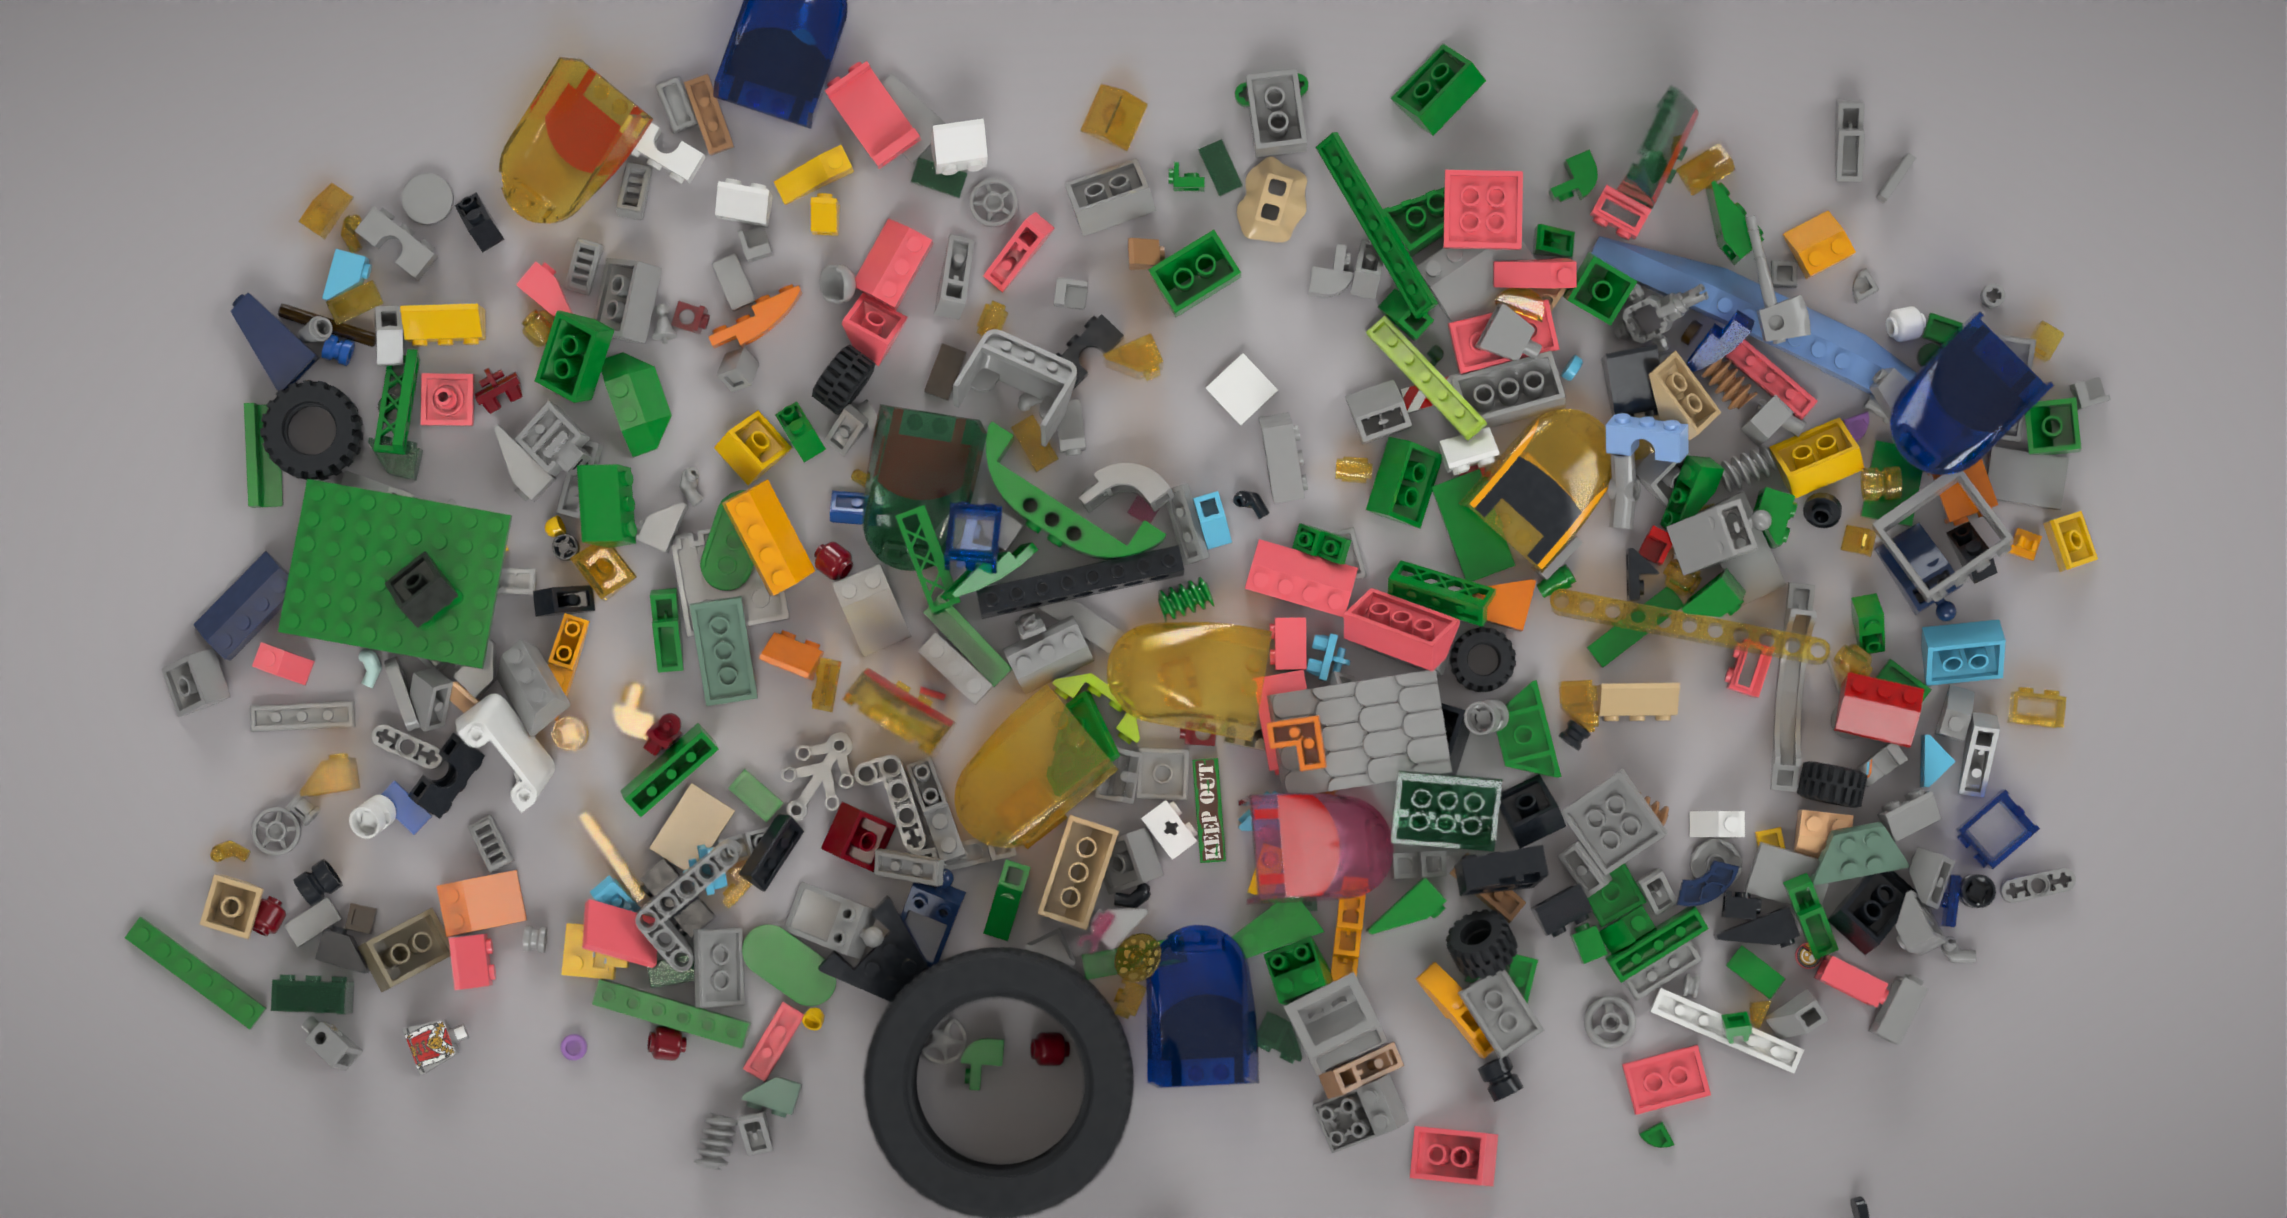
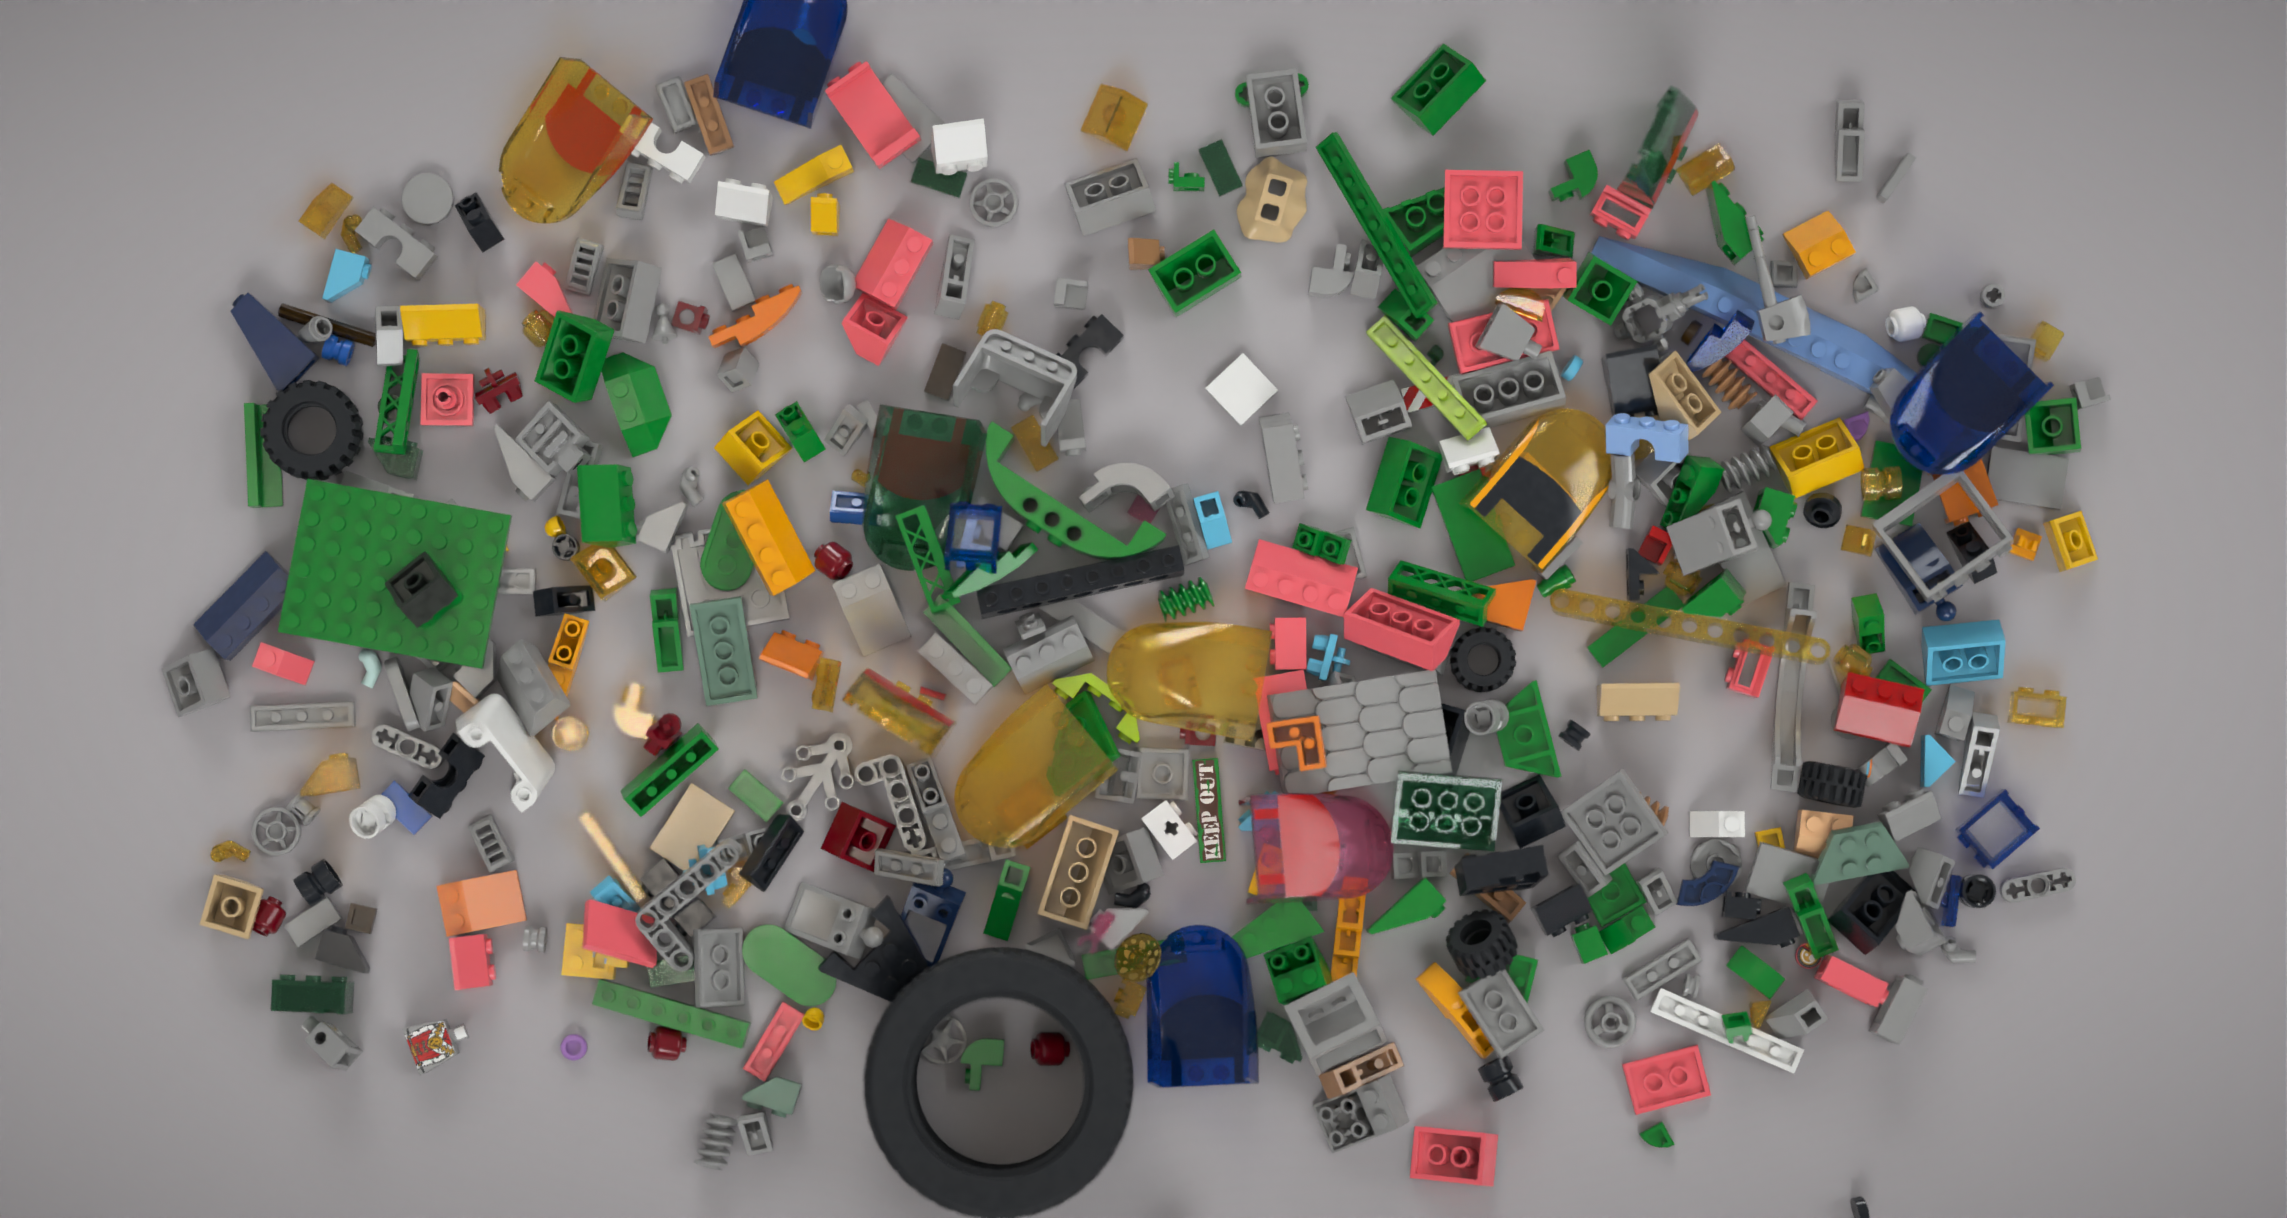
green plate [125,917,267,1029] -> none
clear yellow slope [326,280,384,325] -> none
dark tan slope [357,908,451,993] -> none
black tyre [812,345,875,415] -> none
coral slope [983,212,1055,292] -> none
clear yellow slope [1103,333,1164,381] -> none
clear yellow brick [1335,456,1373,484] -> none
clear yellow slope [1559,680,1599,733] -> none
green slope [1605,906,1709,983] -> none

